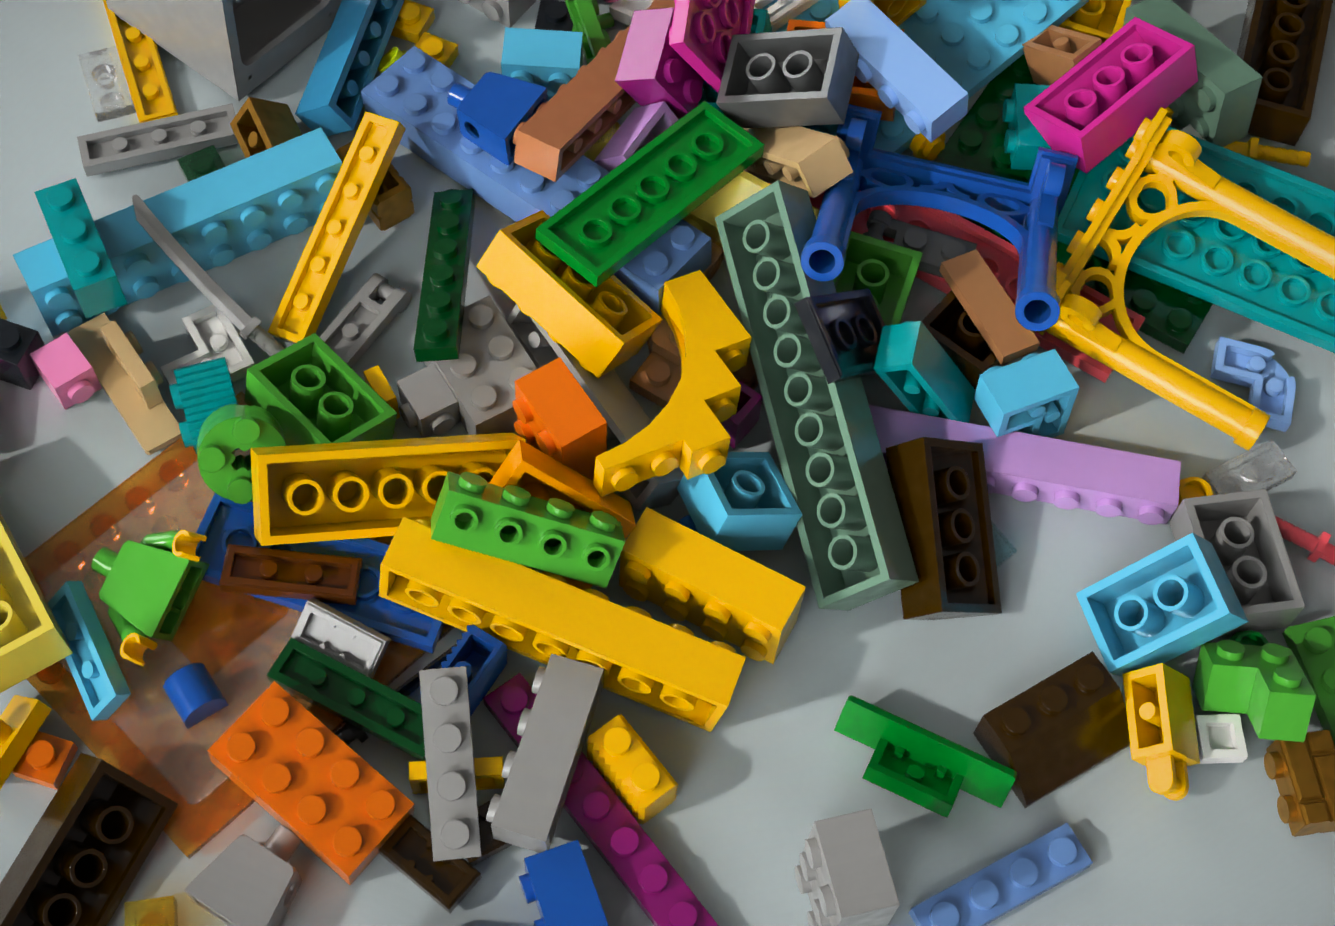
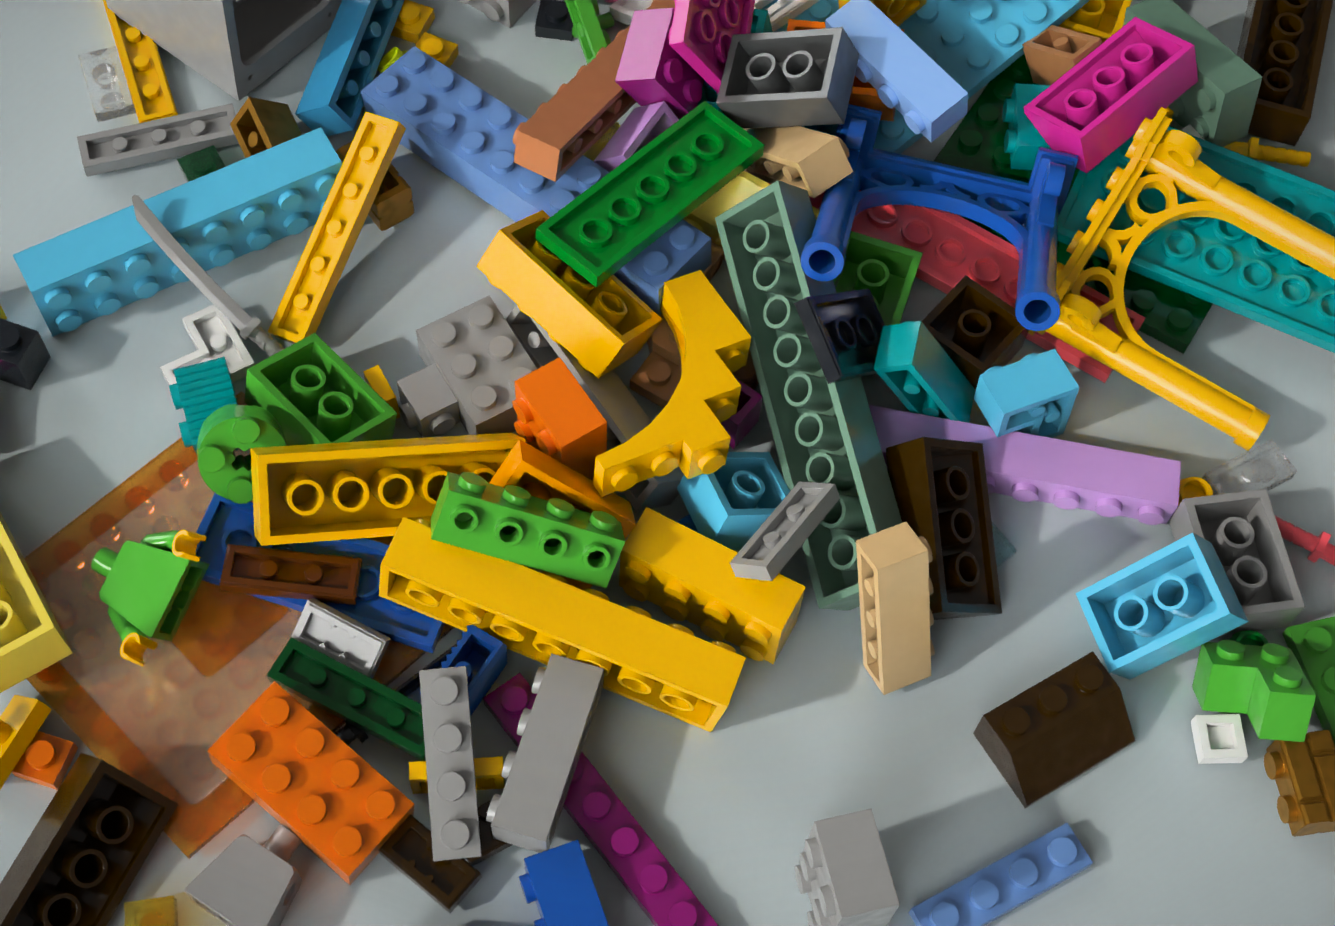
bright pink brick [29,332,102,410] -> none
teal brick [34,178,128,319] -> none
medium azure plate [48,581,131,721] -> none
tan bracket [69,312,182,455] -> none
blue brick [163,663,228,729] -> none
light grey plate [320,273,411,368] -> none
dark green plate [413,189,476,362] -> none
blue torso [447,72,548,166] -> none
medium azure brick [501,27,583,101] -> none
yellow brick [587,714,678,824] -> none
green bracket [834,695,1017,818] -> none
dark grey plate [863,210,977,278] -> none
yellow plate [910,132,946,161] -> none
medium nougat tile [939,249,1040,365] -> none
yellow brick [1122,663,1200,801] -> none
light blue plate [1210,336,1296,432] -> none
none -> light grey plate [730,481,840,581]
none -> tan brick [856,522,935,695]

